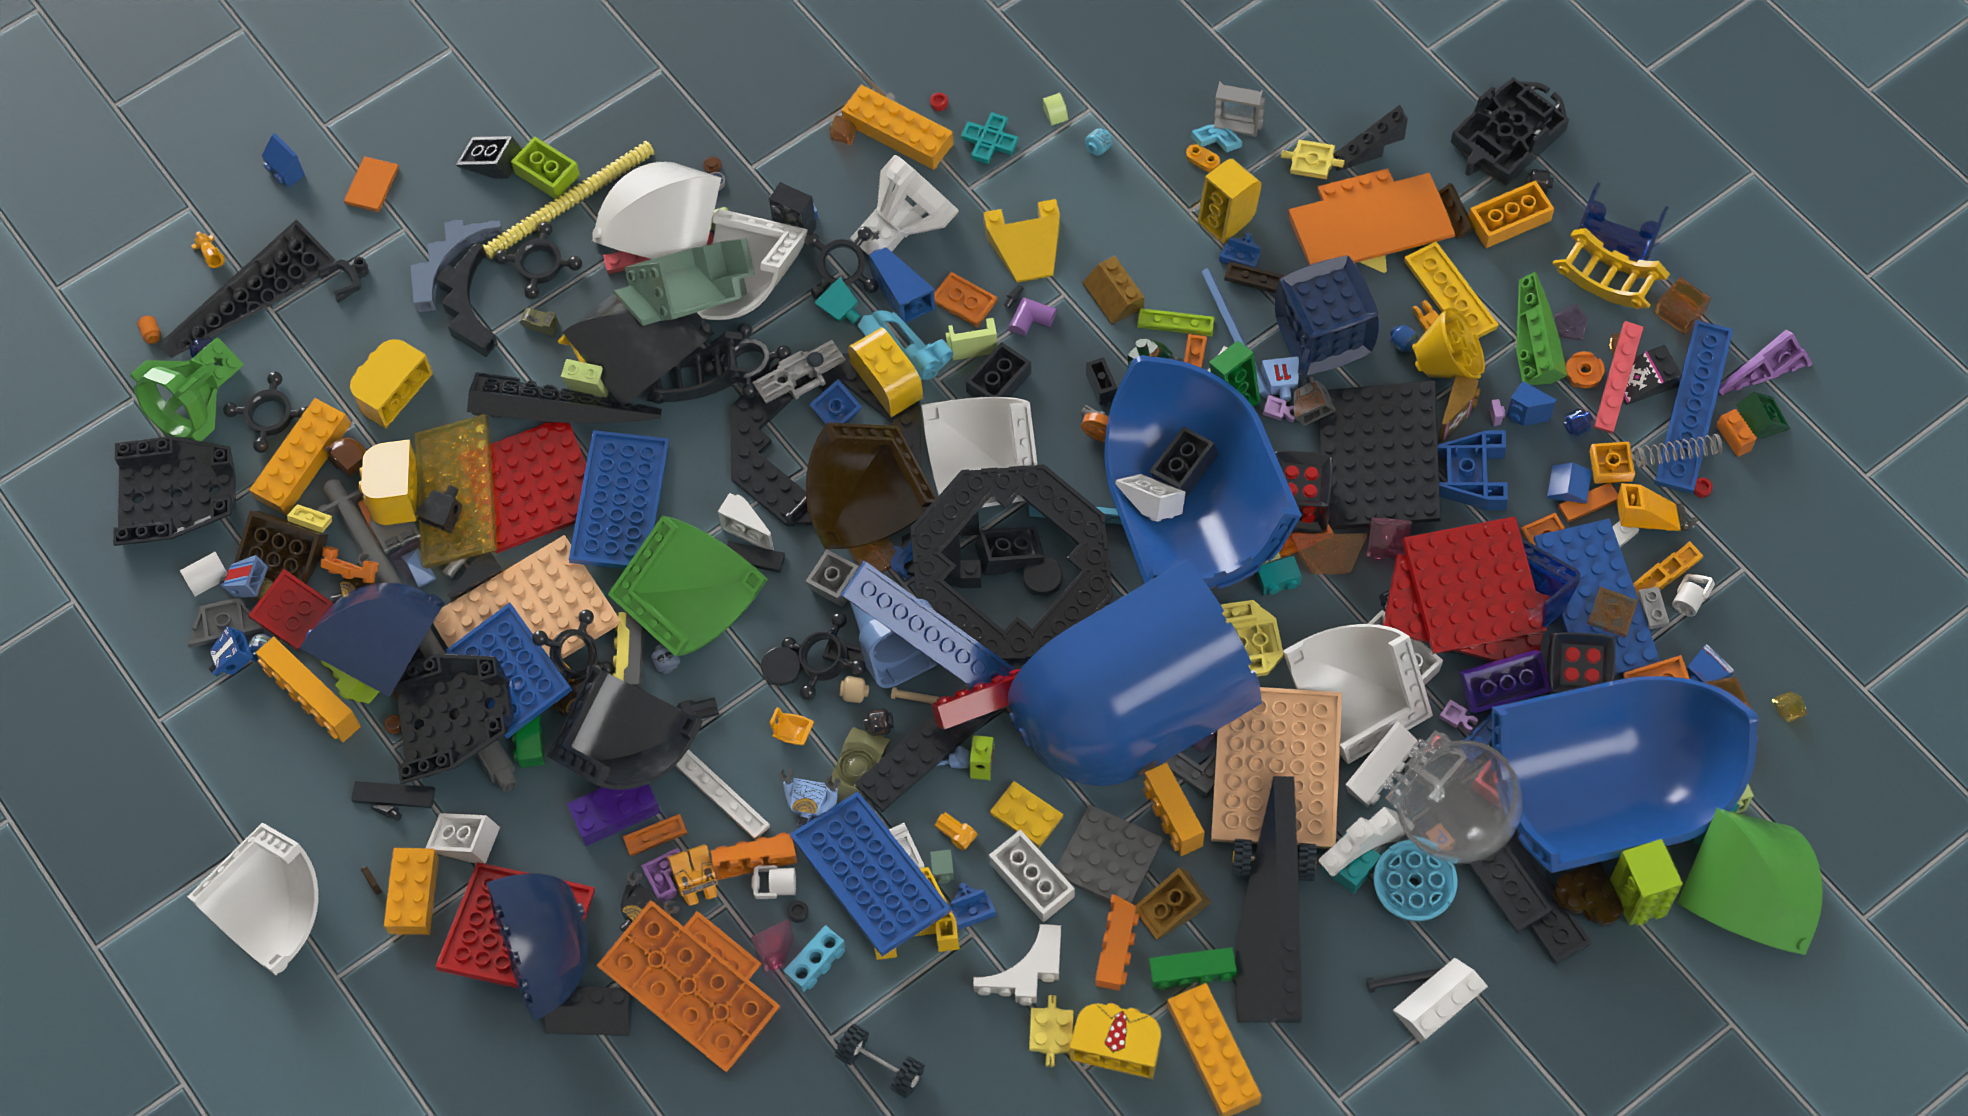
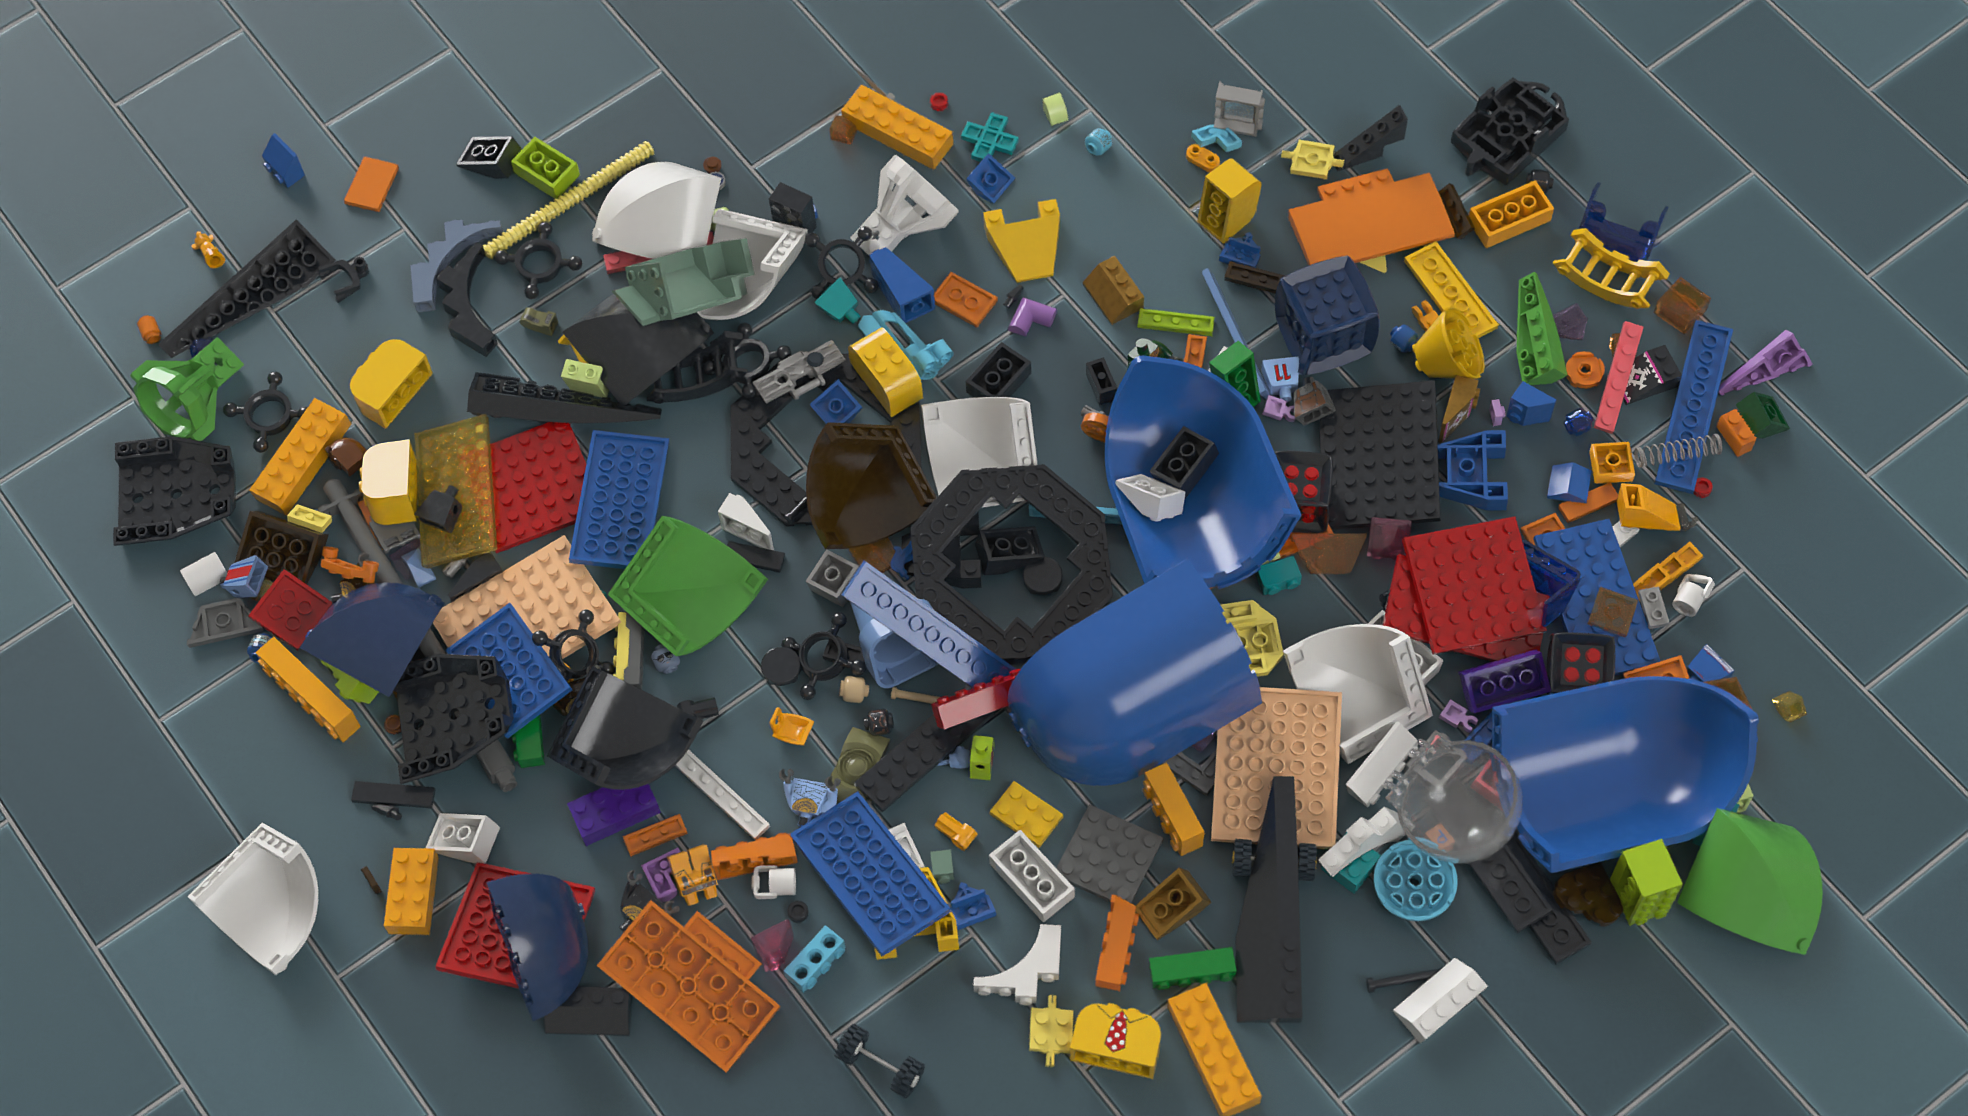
blue torso [209,626,253,676] -> none
yellowish green panel [946,318,997,360] -> none
none -> blue slope [966,153,1015,204]

